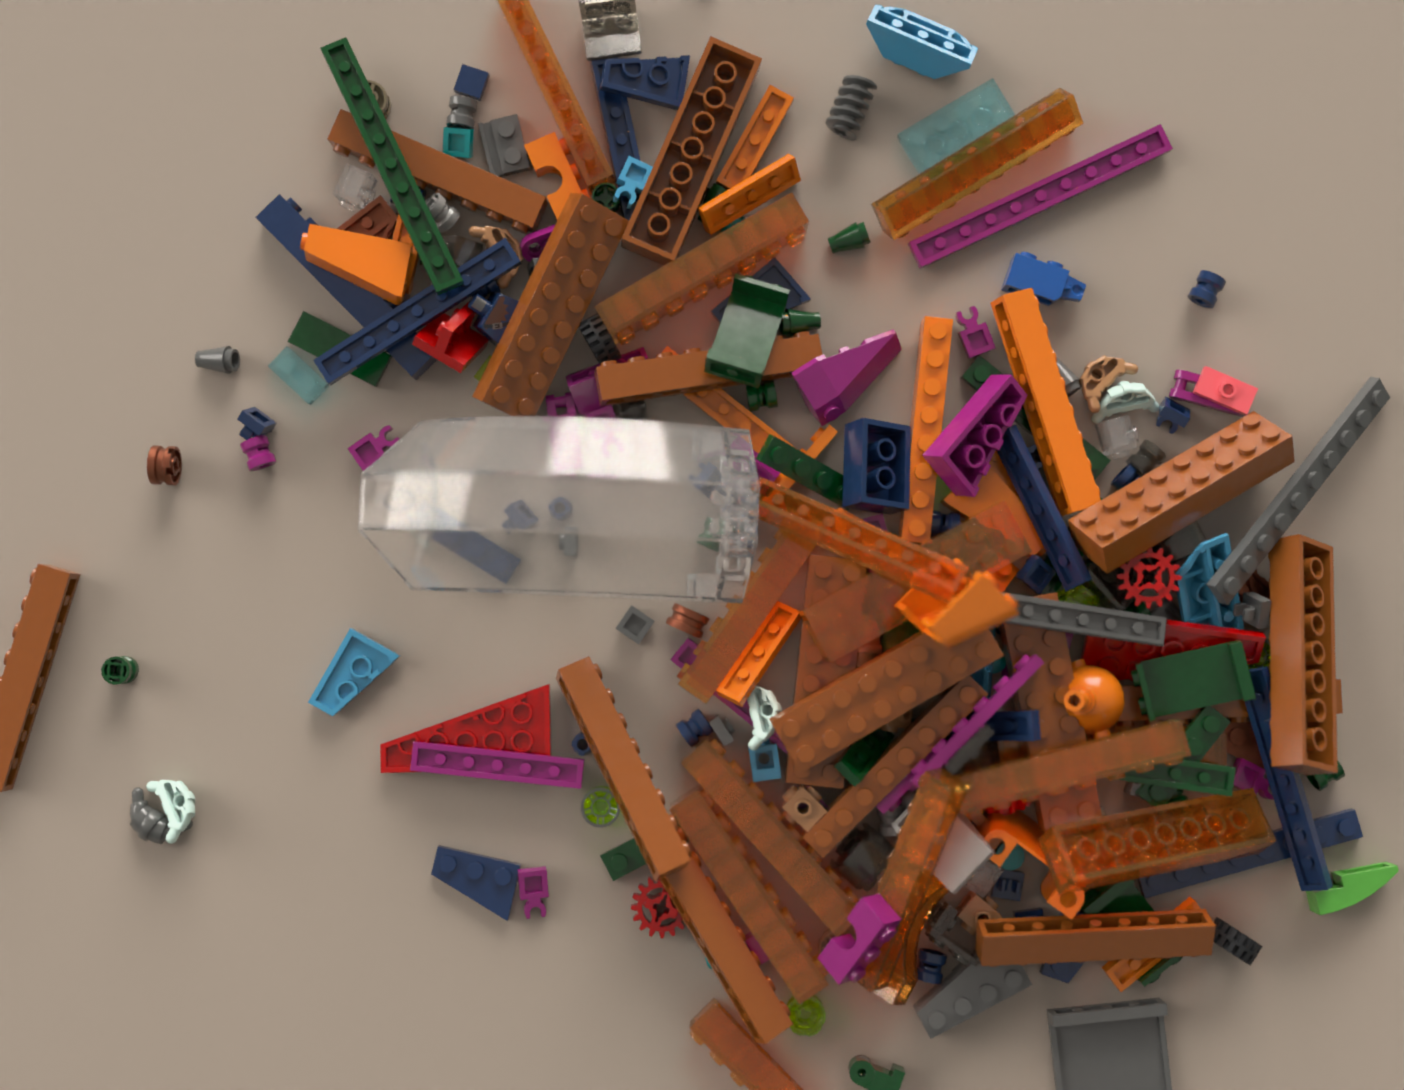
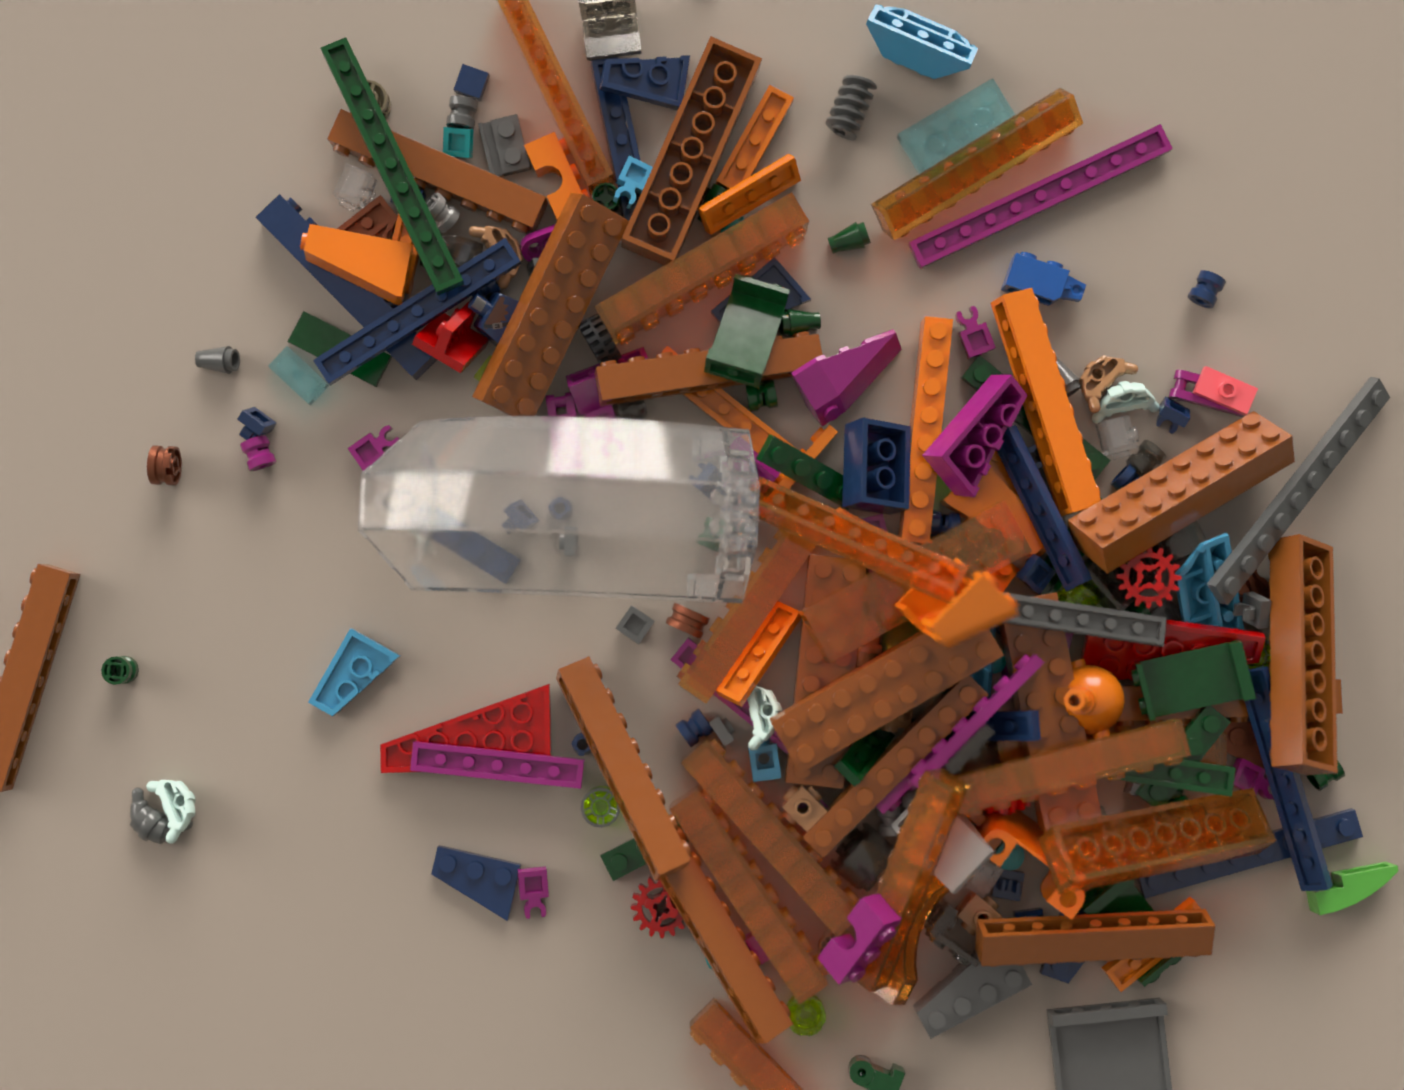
dark blue wheel [914,948,948,984] -> none
black tyre [1214,917,1263,965] -> none

